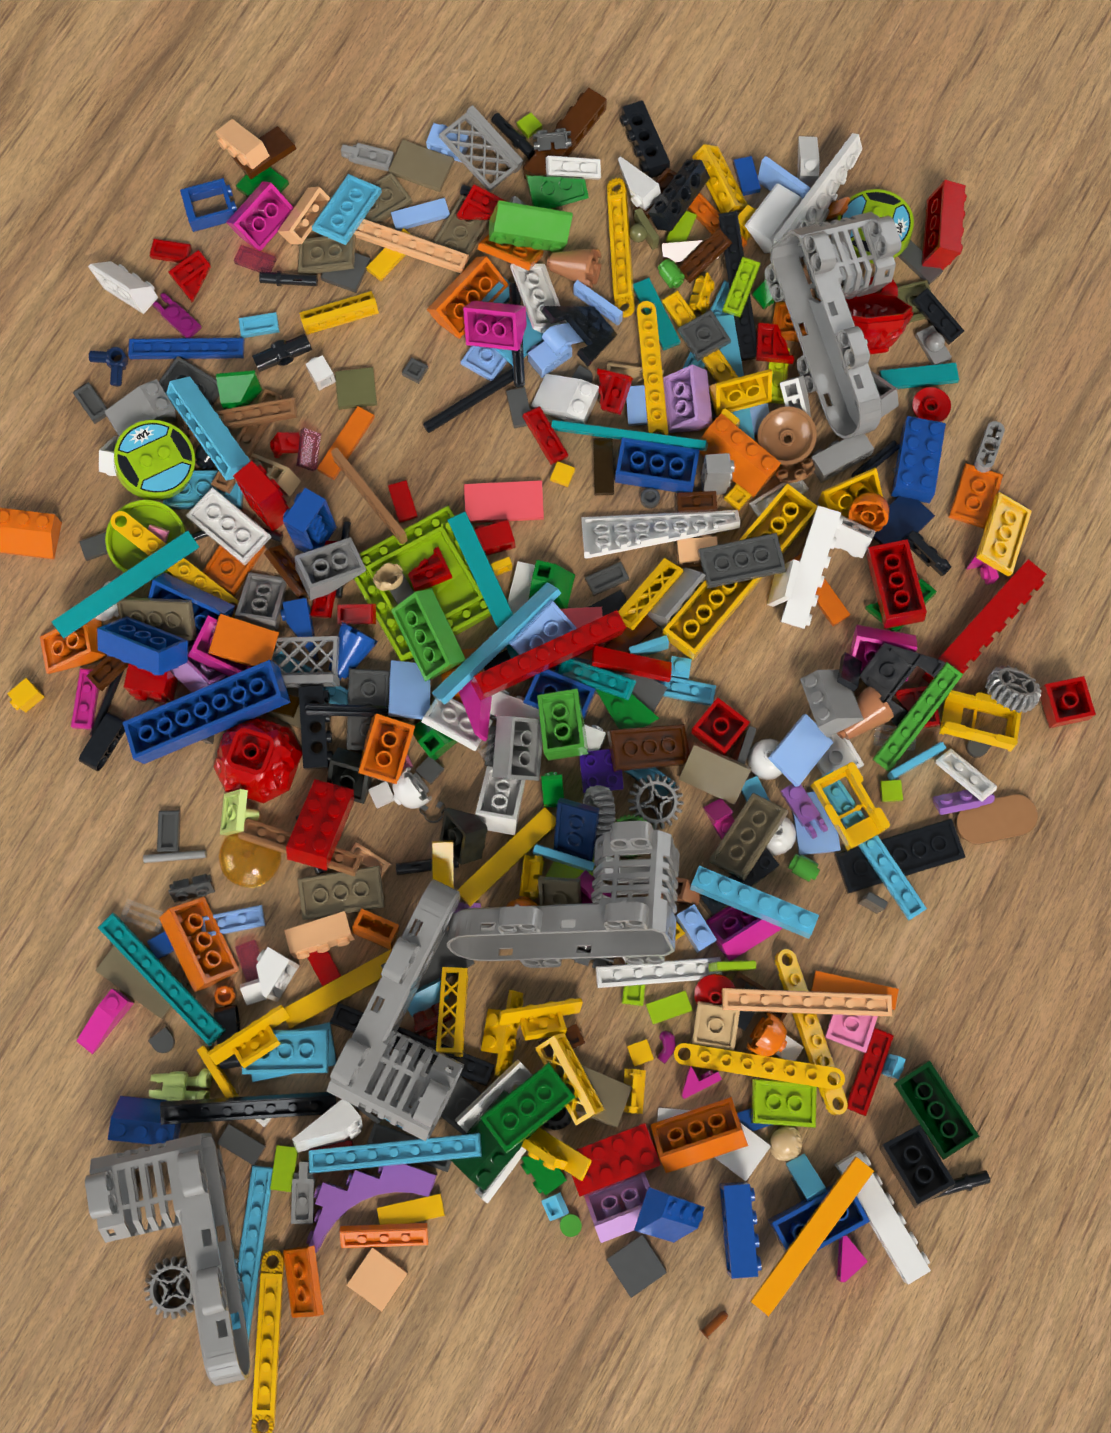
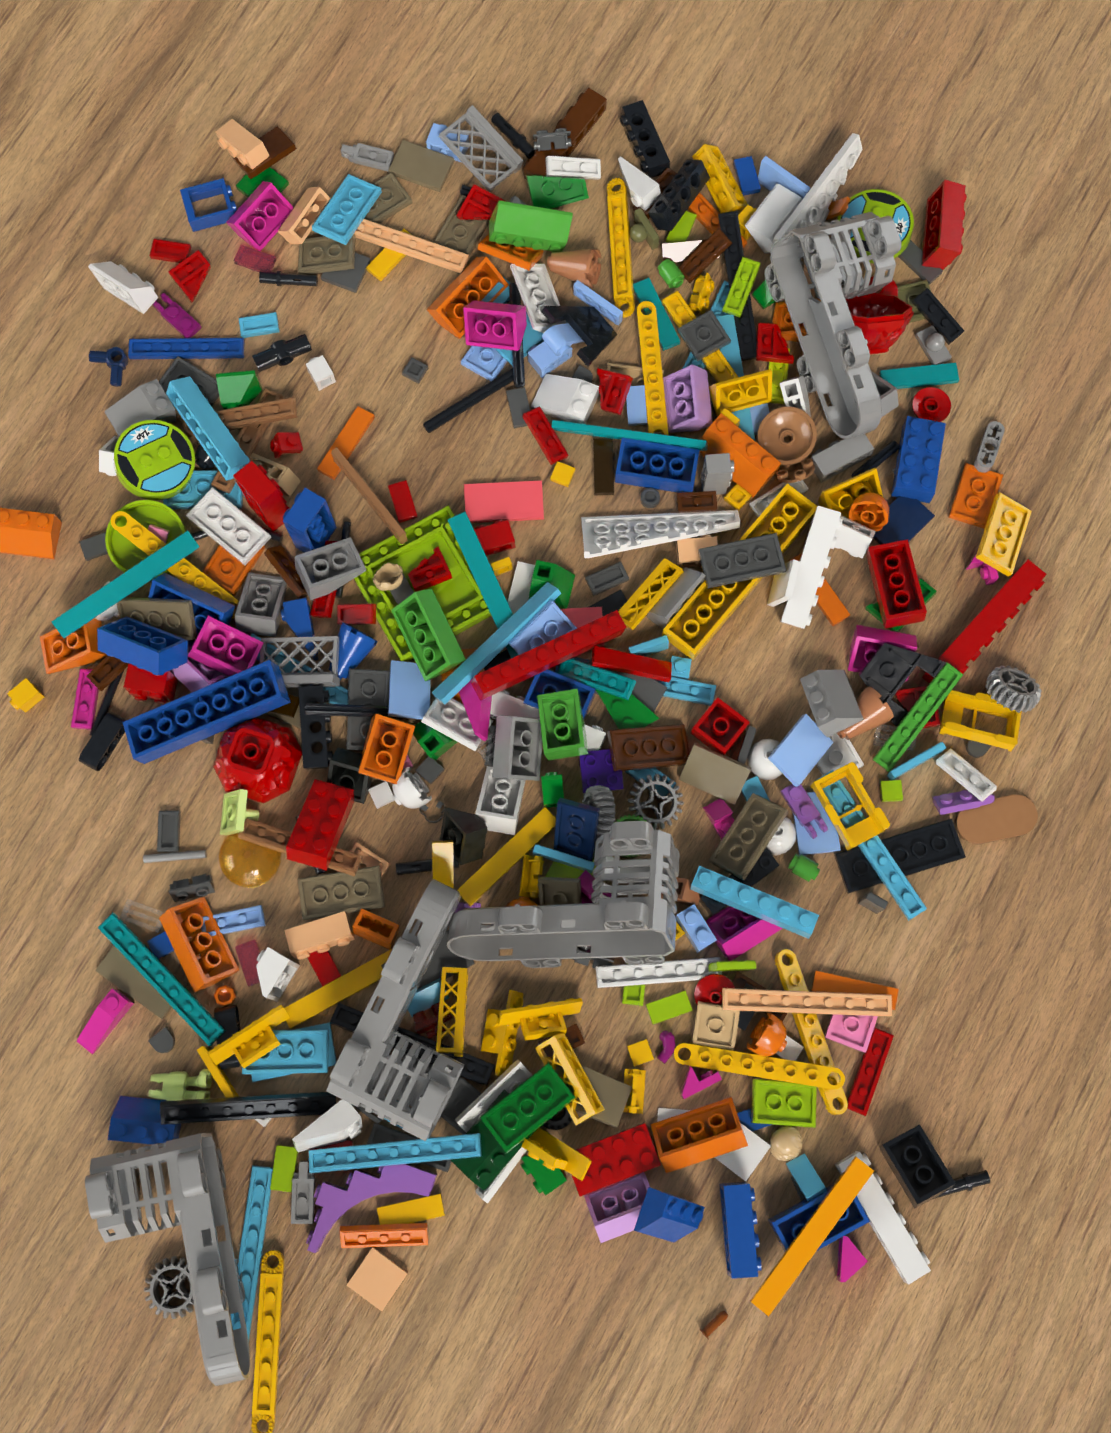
dark grey tile [73,382,107,424] -> none
orange tile [208,614,279,667] -> none
dark grey tile [217,1124,266,1165] -> none
white tile [240,979,267,1005] -> none
orange tile [283,1246,324,1318] -> none
clear pink tile [296,428,321,472] -> none
yellow fence [299,291,379,335] -> none
olive tile [335,367,377,410] -> none
light blue tile [391,198,450,231] -> none
lime tile [517,113,542,139] -> none
medium azure plate [541,1192,569,1221] -> none
bright green tile [560,1214,582,1237] -> none
reddish brown tile [604,615,658,653] -> none
dark grey tile [606,1234,667,1298] -> none
white slope [797,136,819,188] -> none
black tile [837,652,862,691] -> none
medium azure plate [881,1054,906,1079] -> none
dark green slope [894,1061,980,1160] -> none
black hinge [902,531,952,576] -> none
red brick [1040,676,1096,728] -> none

